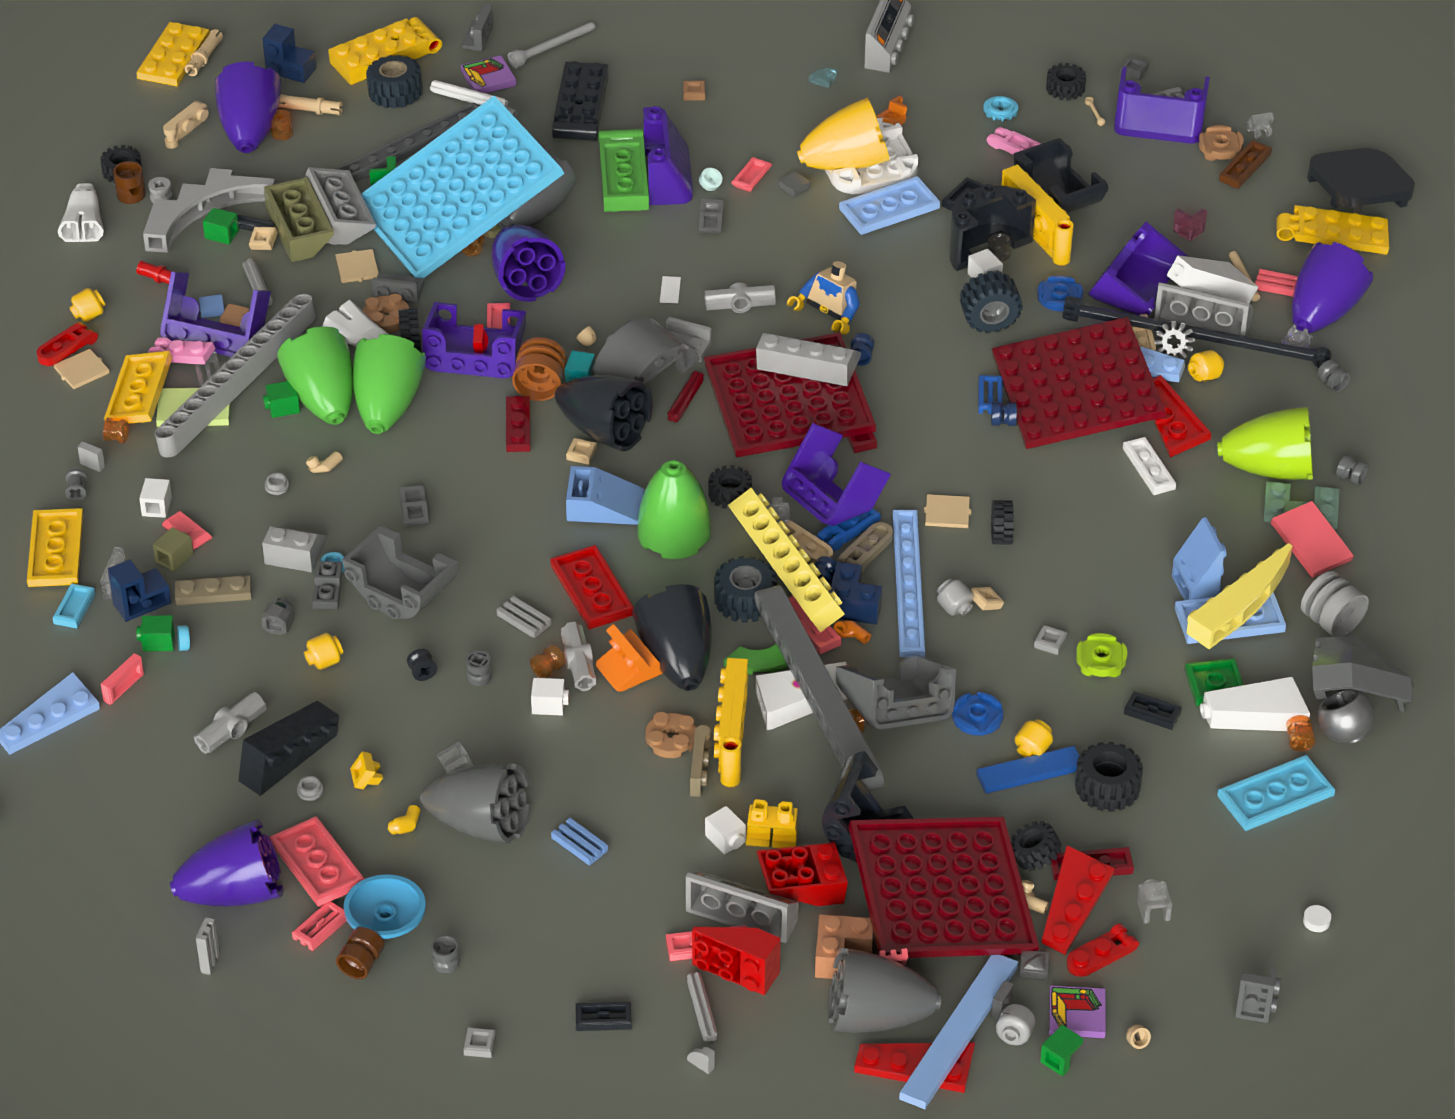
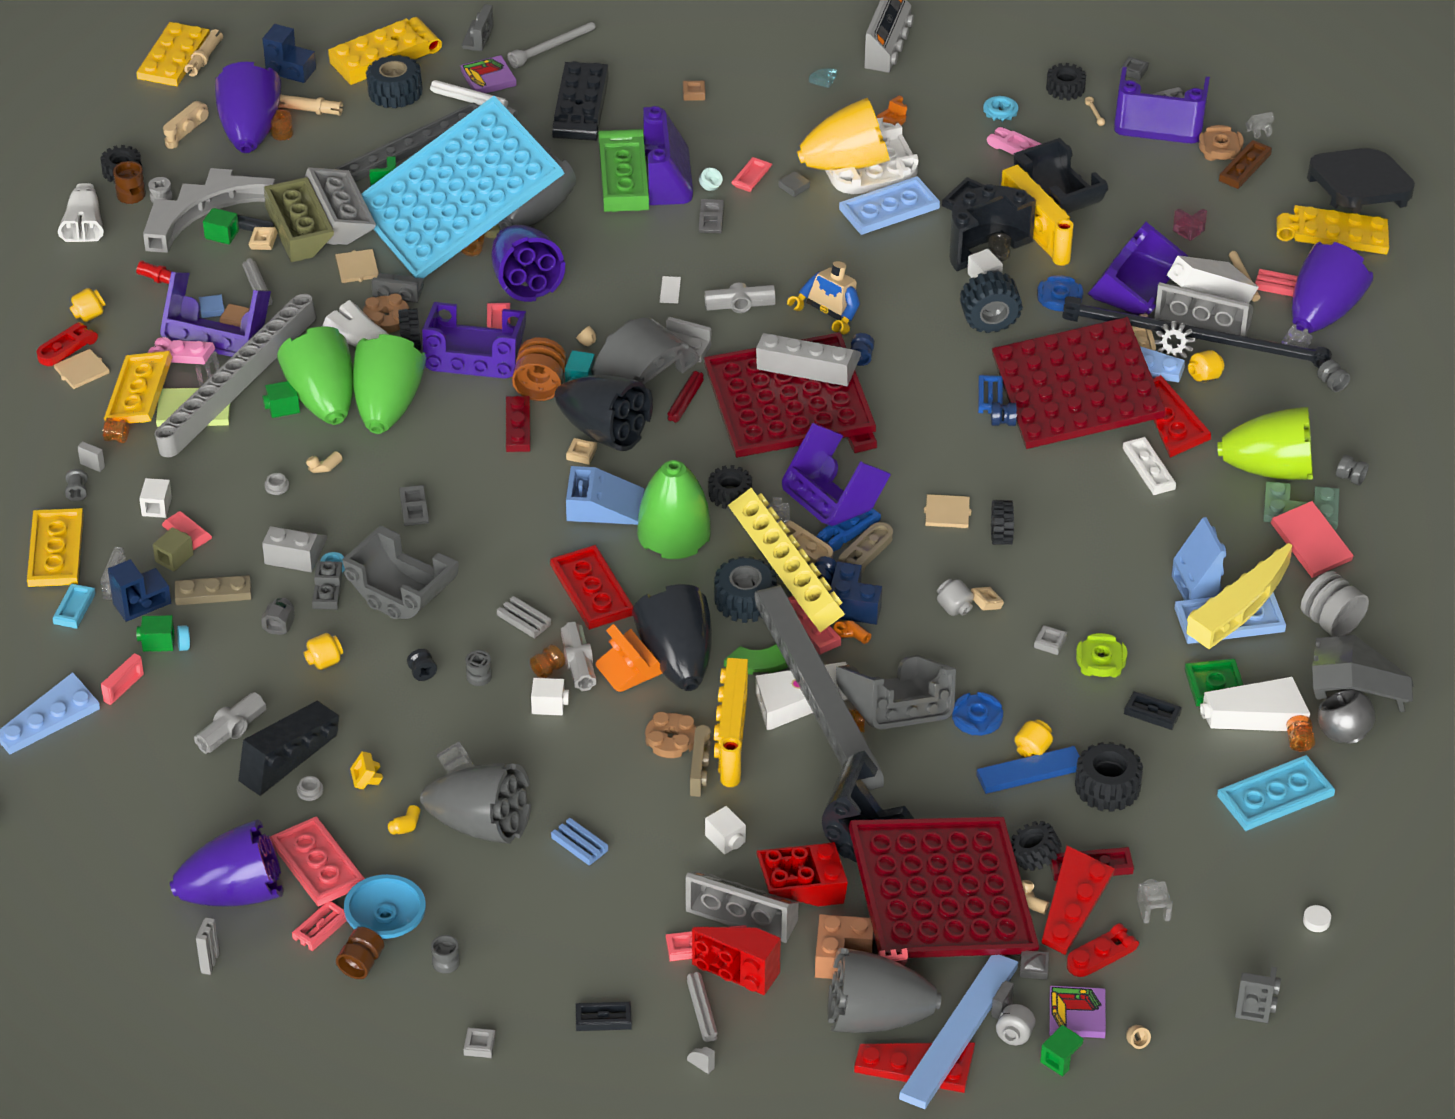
red tile [473,324,488,354] -> none
yellow hips [746,799,798,848] -> none
light blue tile [892,510,925,657] -> none

